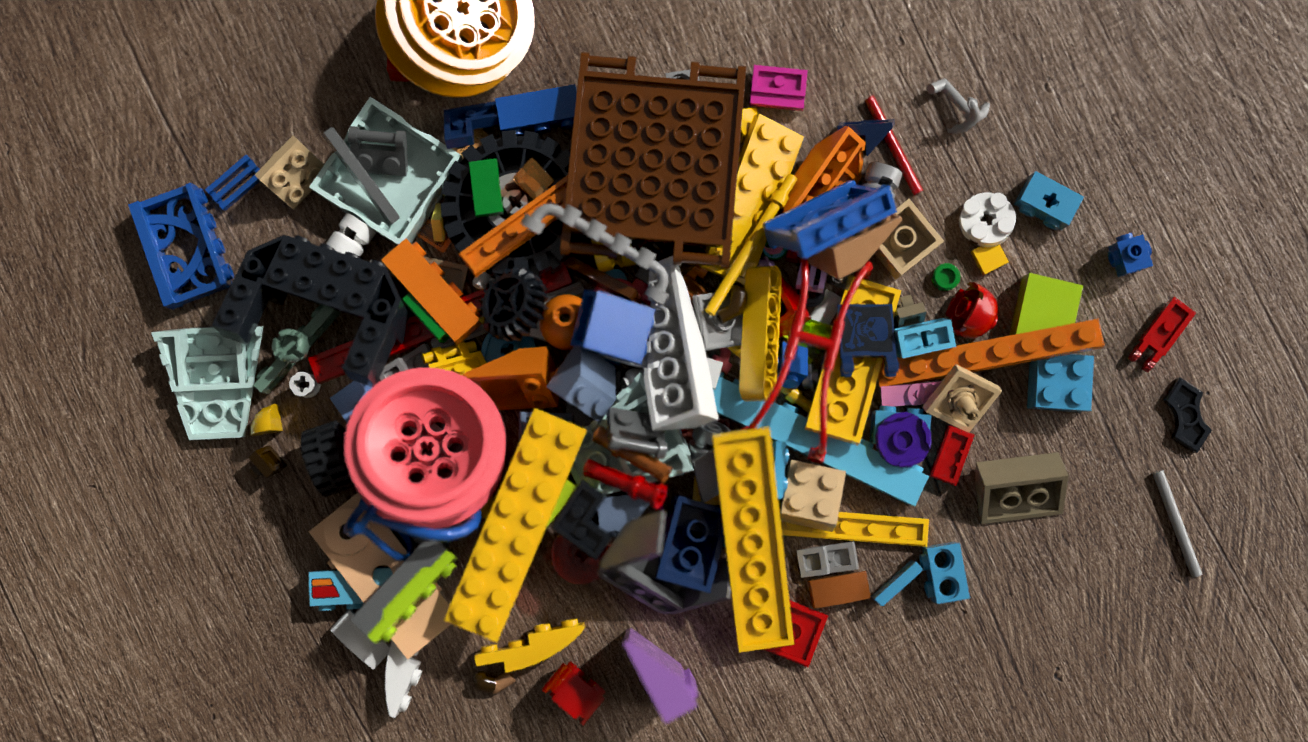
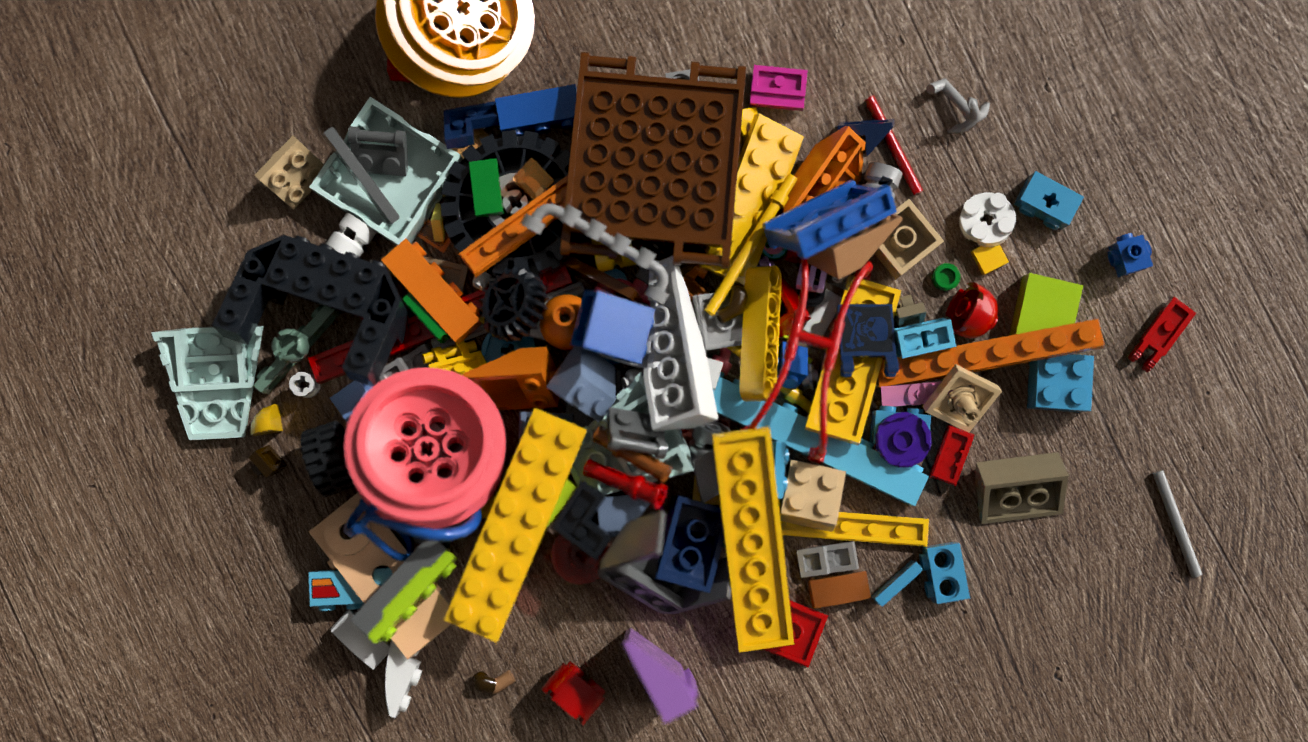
blue fence [128,182,234,310] -> none
blue tile [205,155,260,211] -> none
yellow slope [474,618,585,673] -> none
clear neon green tile [802,319,832,354] -> none
black tile [1162,377,1212,453] -> none

